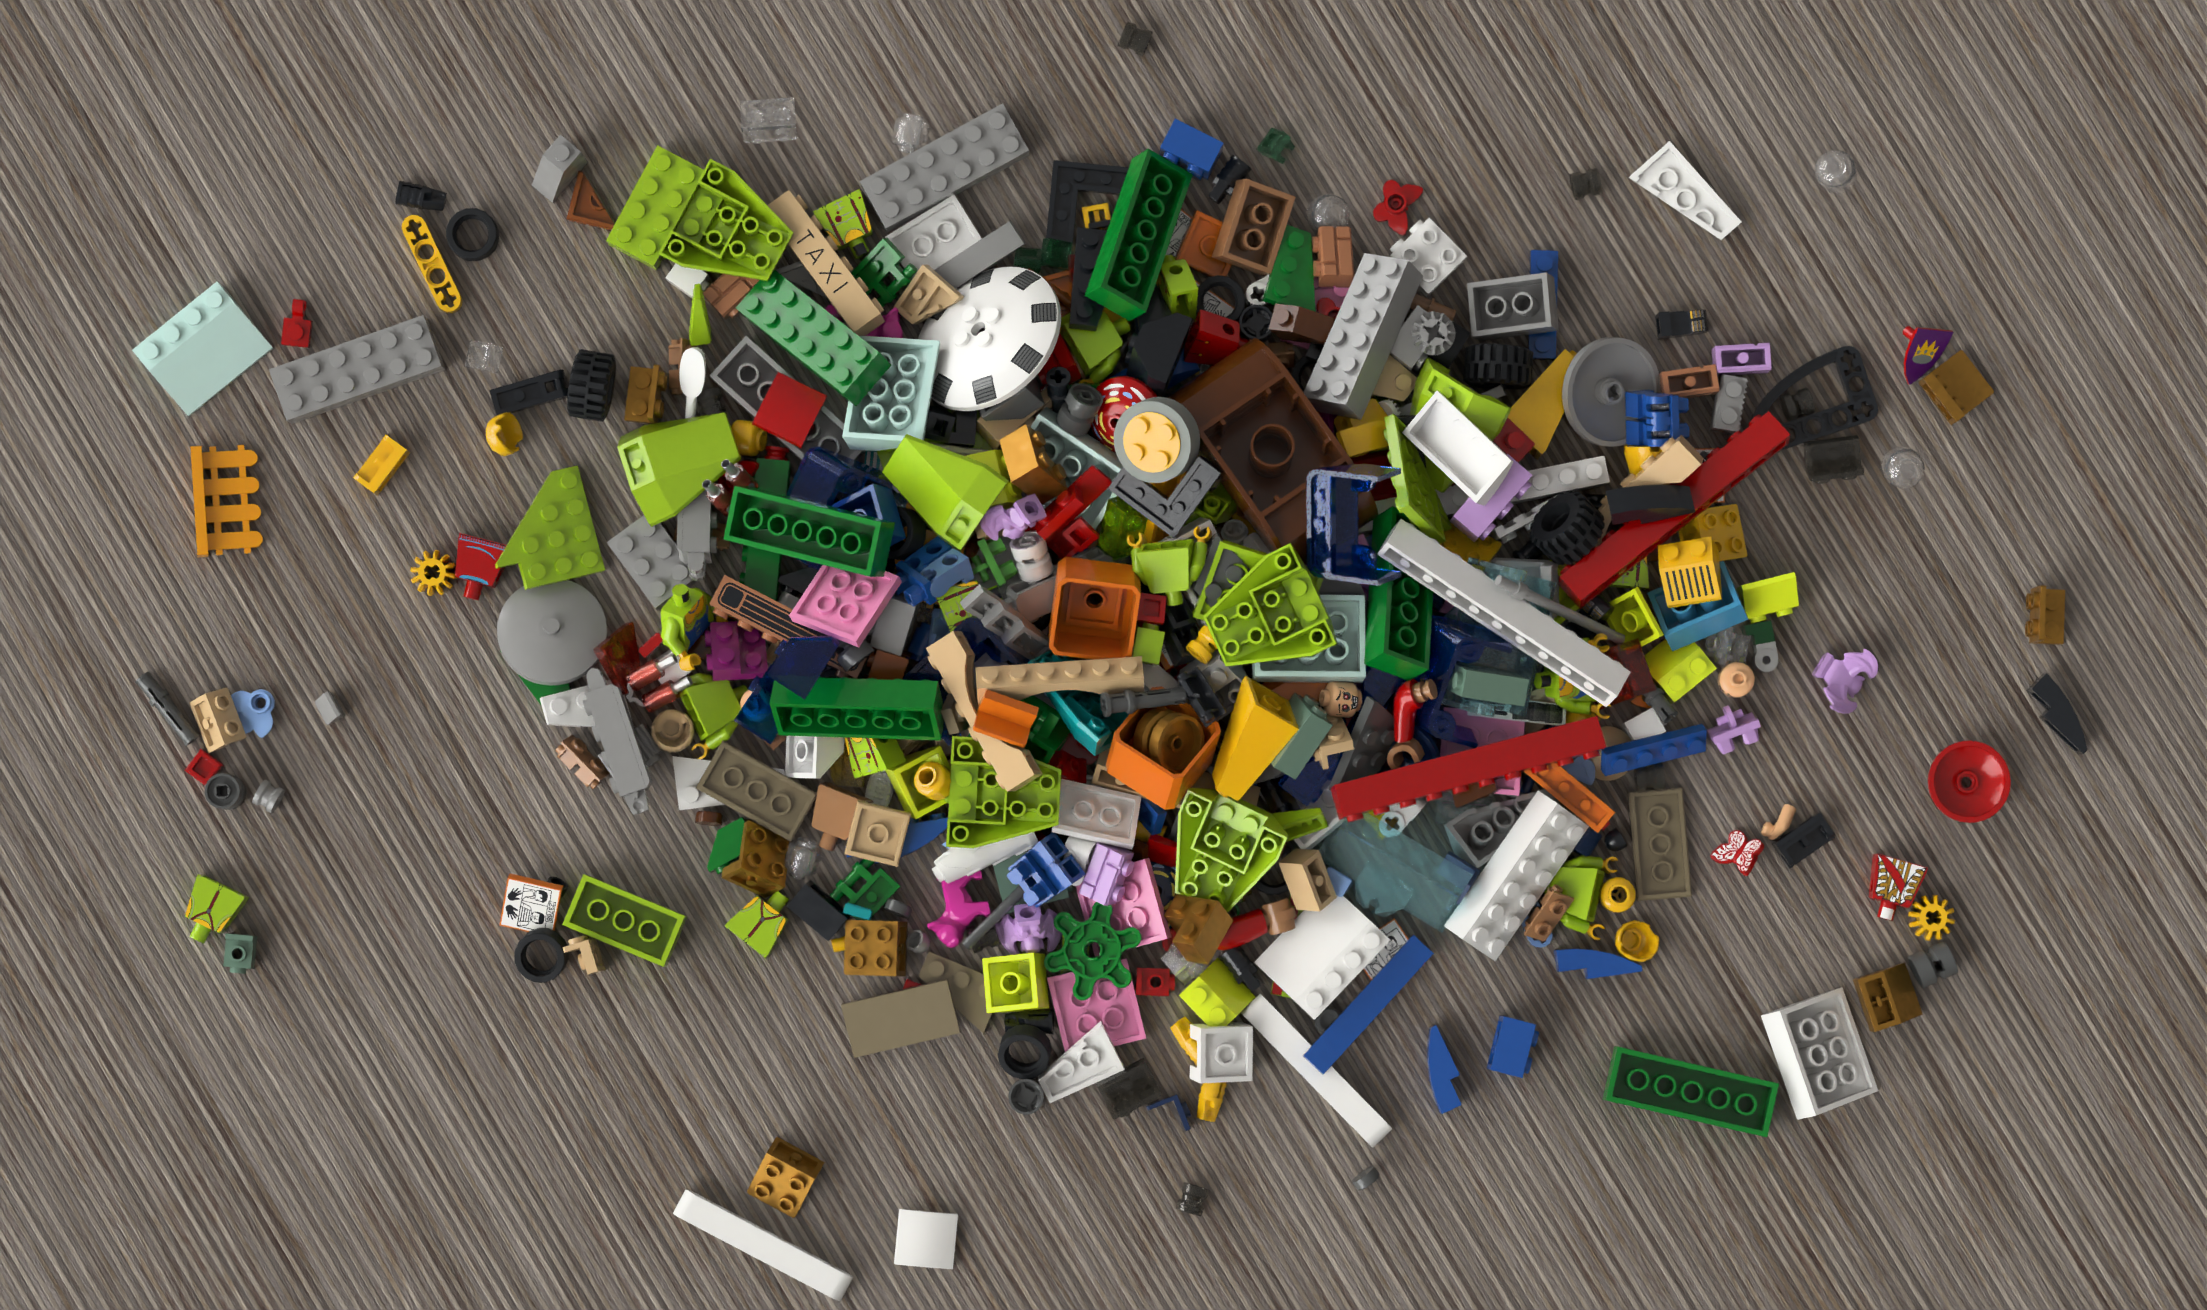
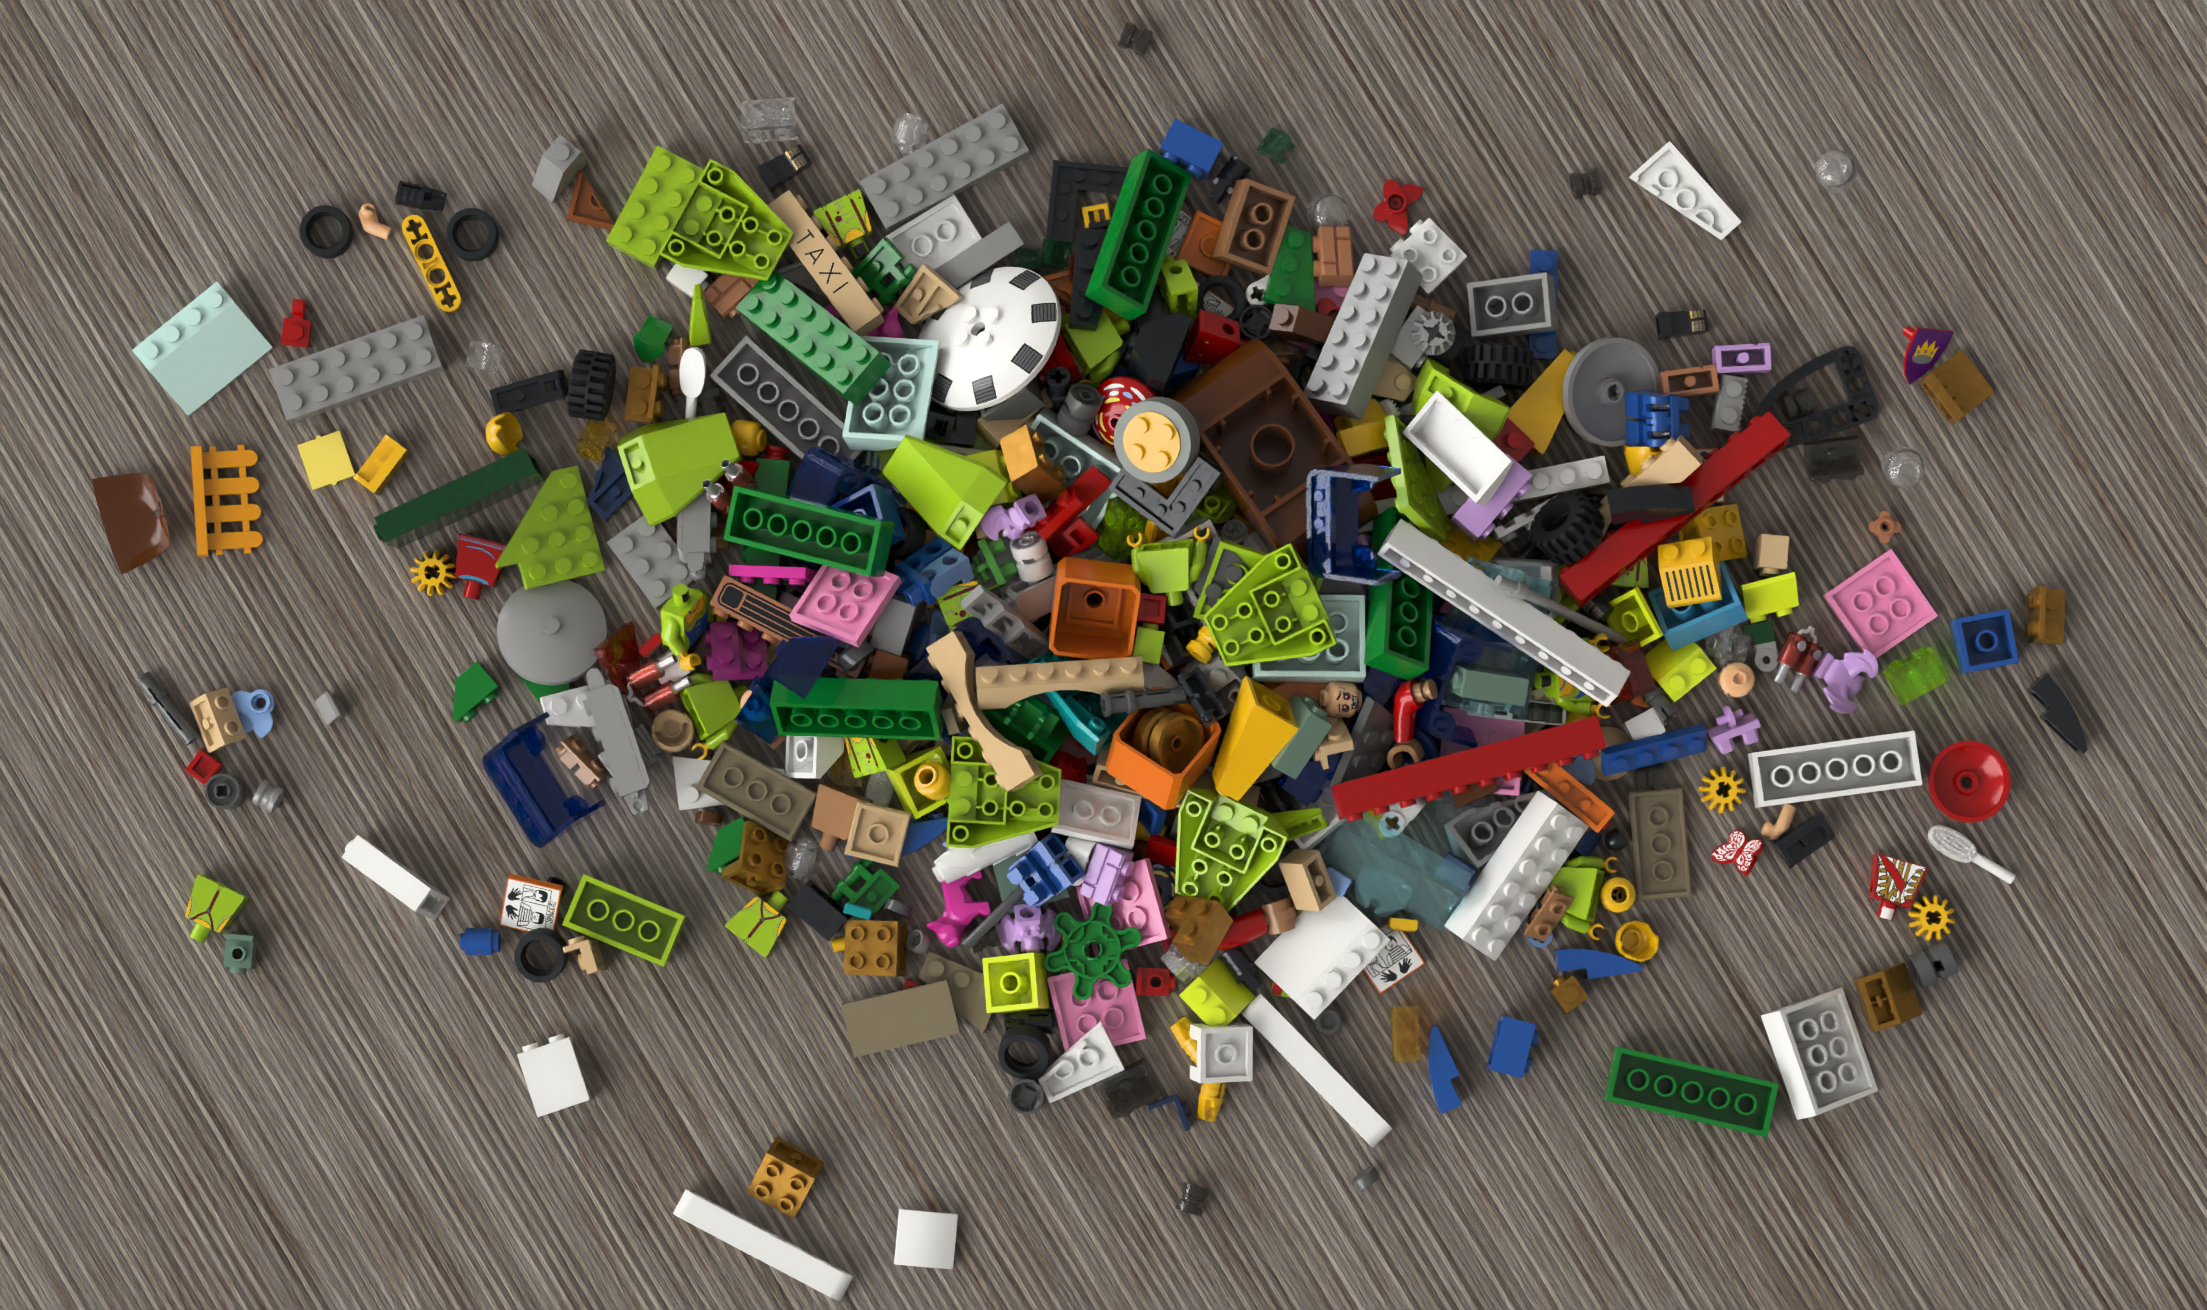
red slope [752,372,827,448] -> none
orange panel [973,689,1039,748] -> none
blue tile [1303,935,1434,1075] -> none
none -> reddish brown piece [92,473,171,574]
none -> light yellow piece [297,430,355,490]
none -> black tyre [299,205,353,259]
none -> white slope [342,835,451,921]
none -> light nougat arm [359,203,392,240]
none -> dark green brick [373,448,545,549]
none -> green slope [453,661,501,723]
none -> blue brick [460,928,501,955]
none -> clear blue windscreen [482,712,606,848]
none -> white panel [517,1033,592,1117]
none -> clear yellow bracket [576,420,617,463]
none -> dark blue wing [587,446,634,522]
none -> green tile [633,315,674,363]
none -> dark pink wing [728,565,818,585]
none -> black leg [757,144,812,192]
none -> yellow tile [1387,918,1418,932]
none -> clear yellow brick [1390,1006,1422,1062]
none -> pearl gold brick [1548,974,1589,1013]
none -> yellow gear [1698,767,1746,813]
none -> white brick [1747,731,1922,808]
none -> tan brick [1752,534,1789,577]
none -> clear red piece [1774,626,1824,694]
none -> bright pink plate [1823,549,1938,658]
none -> nougat plate [1868,511,1901,543]
none -> clear neon green brick [1882,647,1950,706]
none -> white piece [1928,825,2016,884]
none -> blue brick [1949,609,2019,674]

